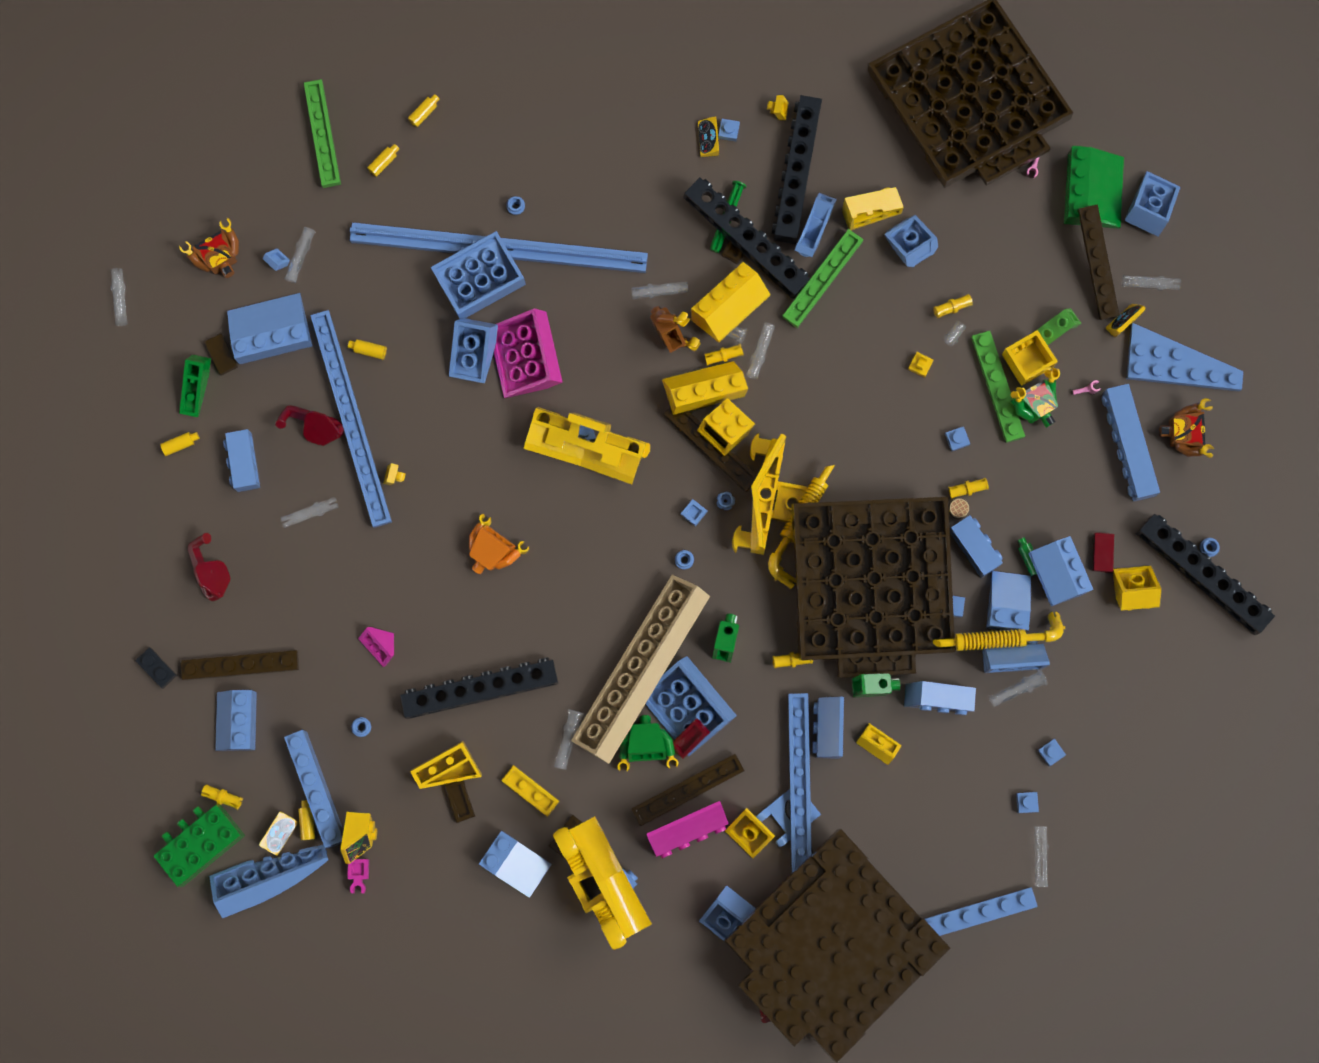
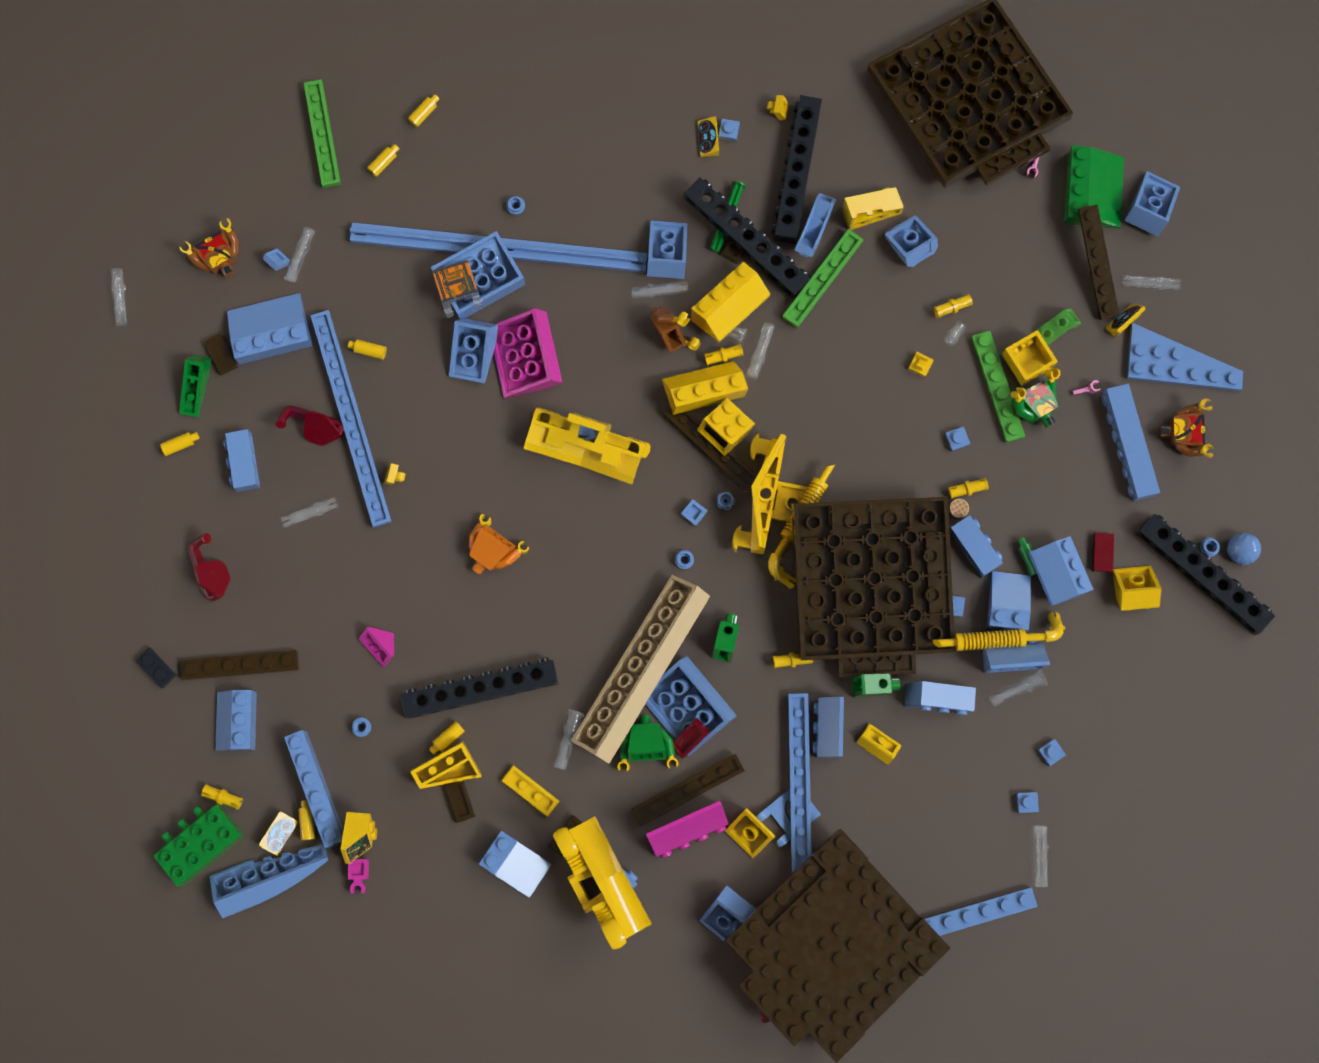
none -> yellow cylinder [429,721,465,754]
none -> flag [432,259,483,318]
none -> medium blue slope [647,221,687,279]
none -> medium blue hair [1227,532,1261,566]

